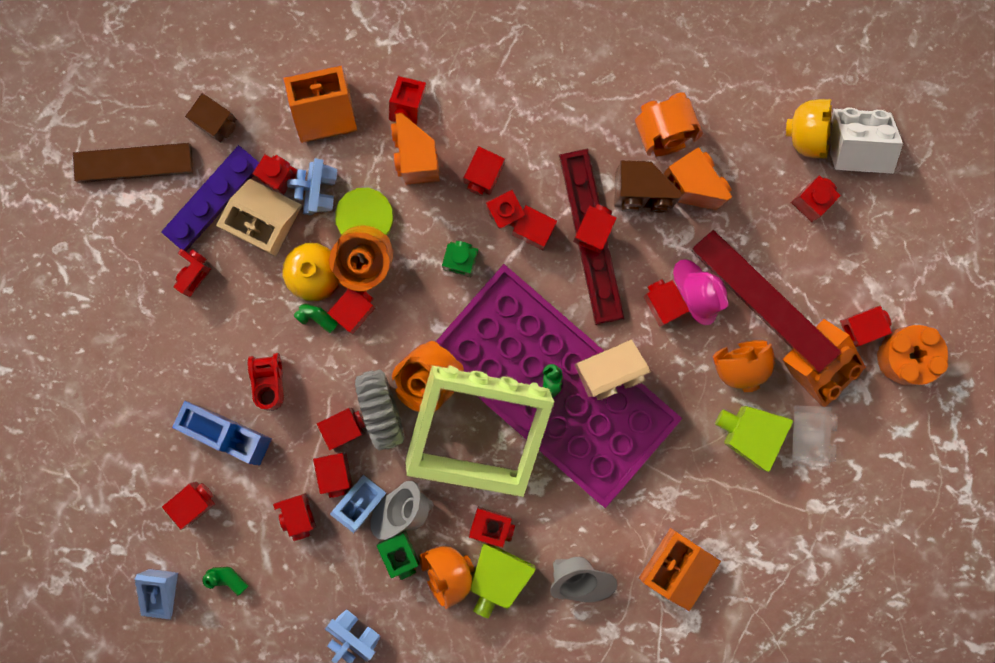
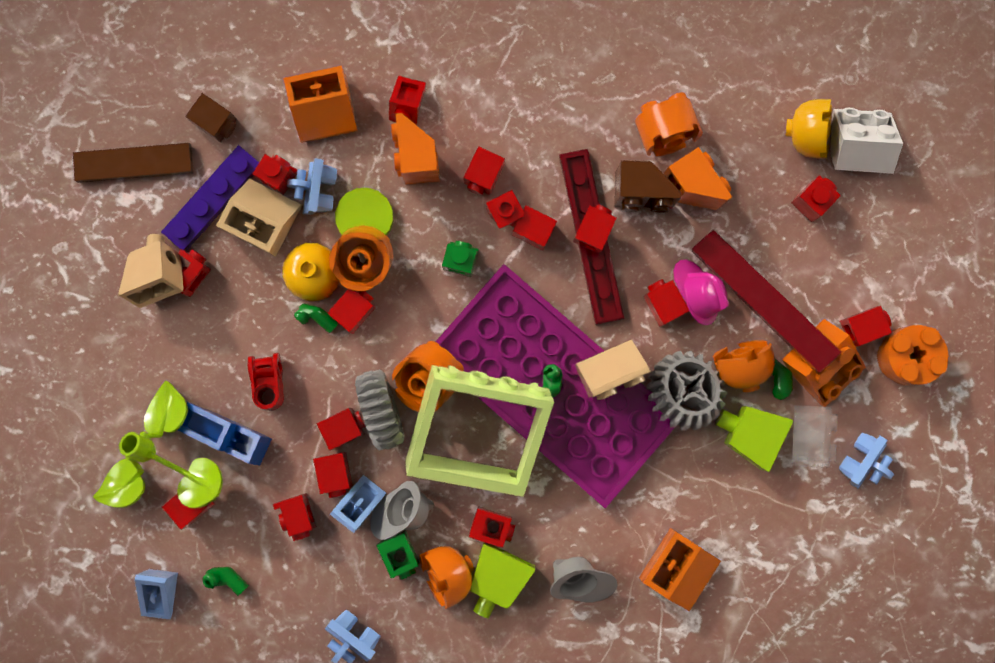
none -> lime plant [93,381,223,508]
none -> tan torso [119,234,183,308]
none -> light grey gear [646,351,727,431]
none -> green arm [772,359,793,400]
none -> light blue hips [839,432,894,489]

